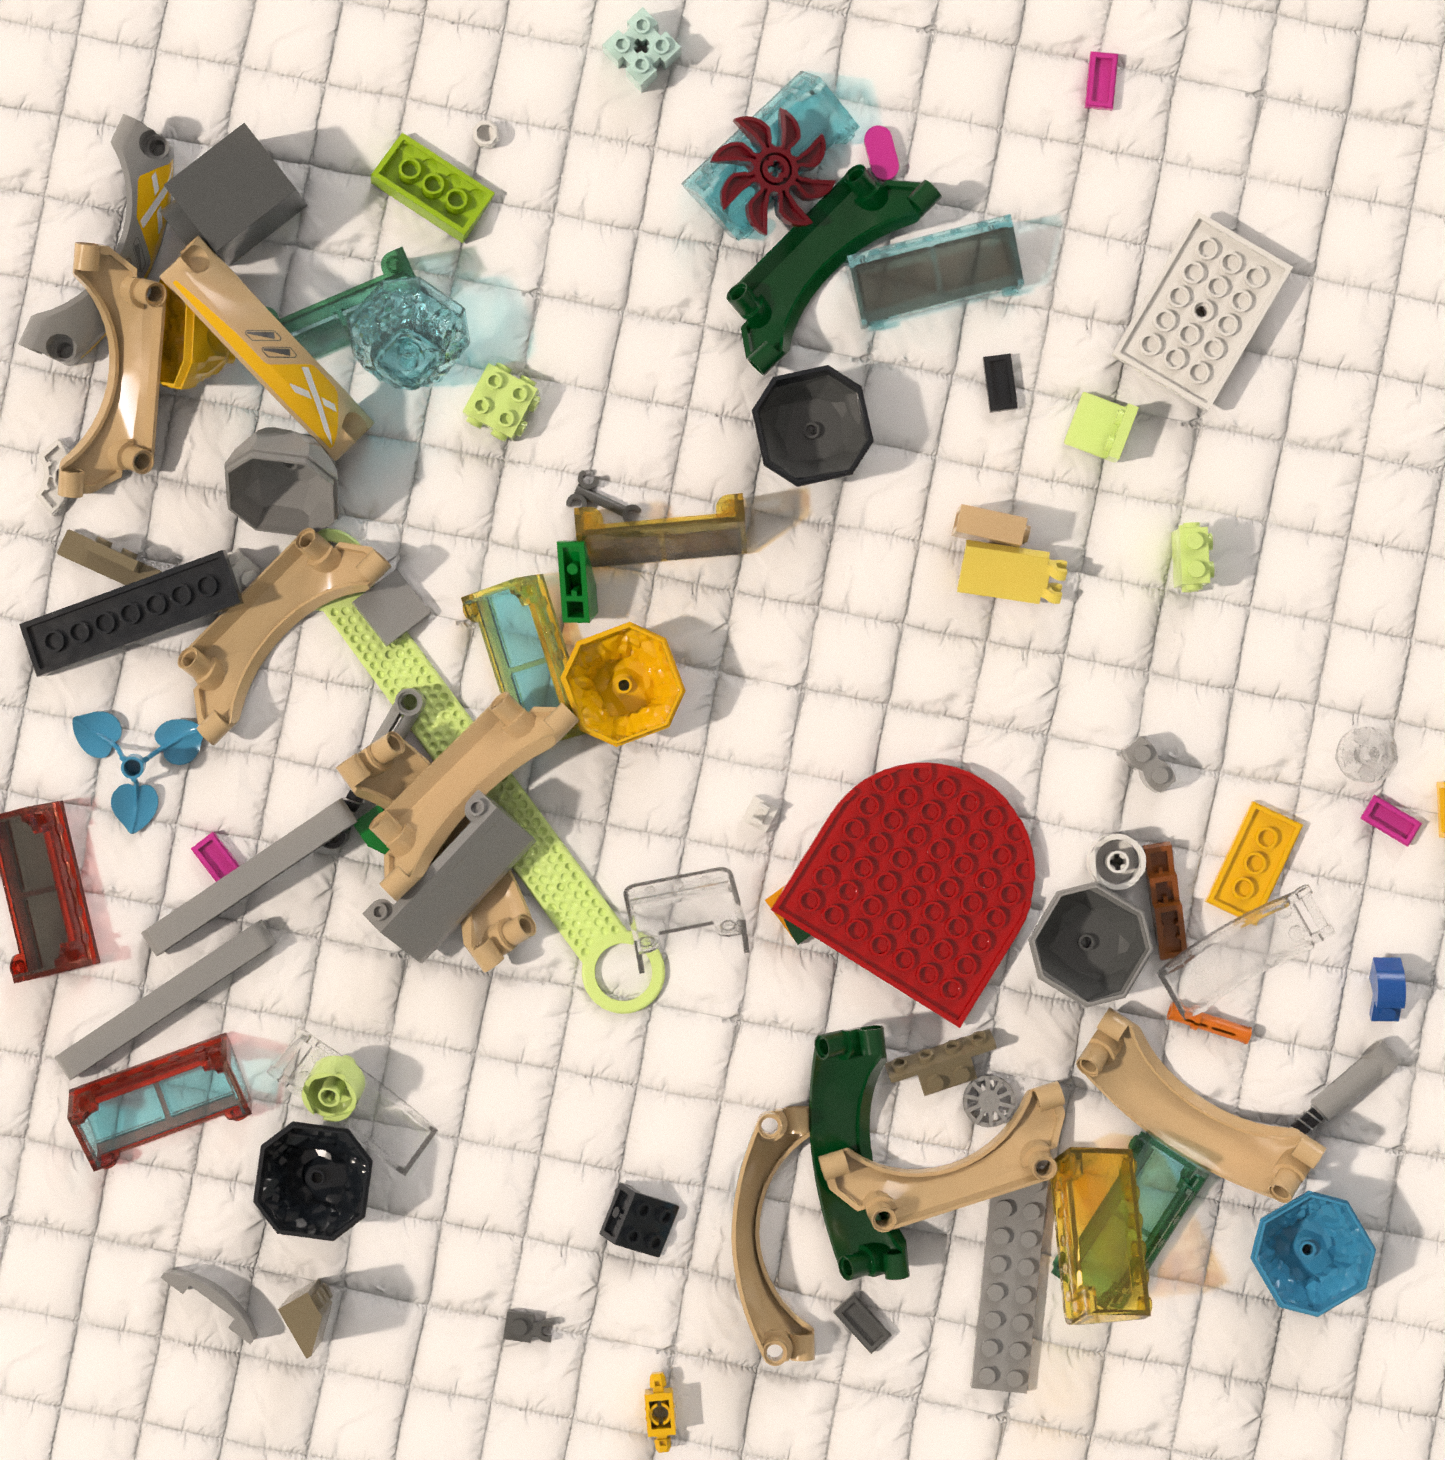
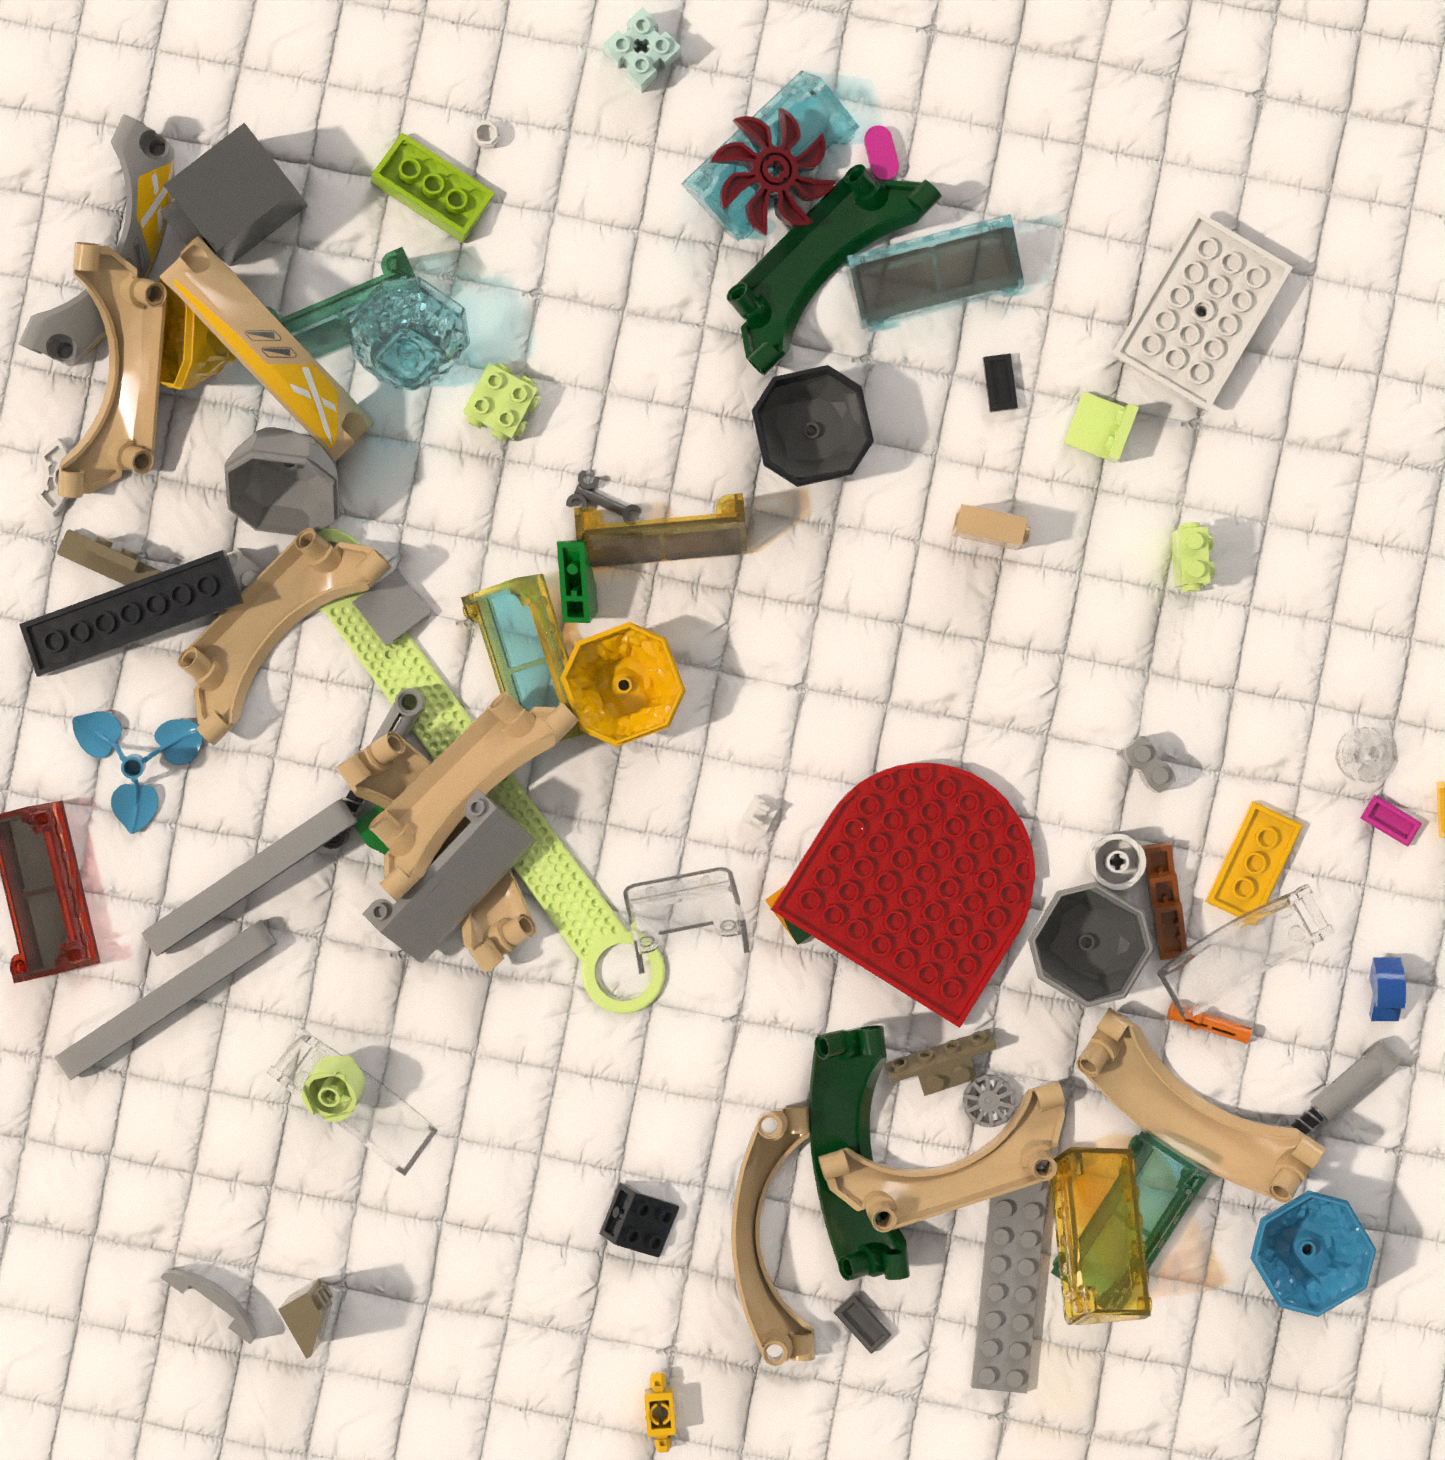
windscreen [67,1033,252,1172] -> none
dark pink tile [191,832,240,882] -> none
black rock [253,1121,373,1241] -> none
dark grey plate [503,1309,554,1343] -> none
light yellow tile [957,540,1067,604] -> none
dark pink tile [1084,51,1118,111] -> none

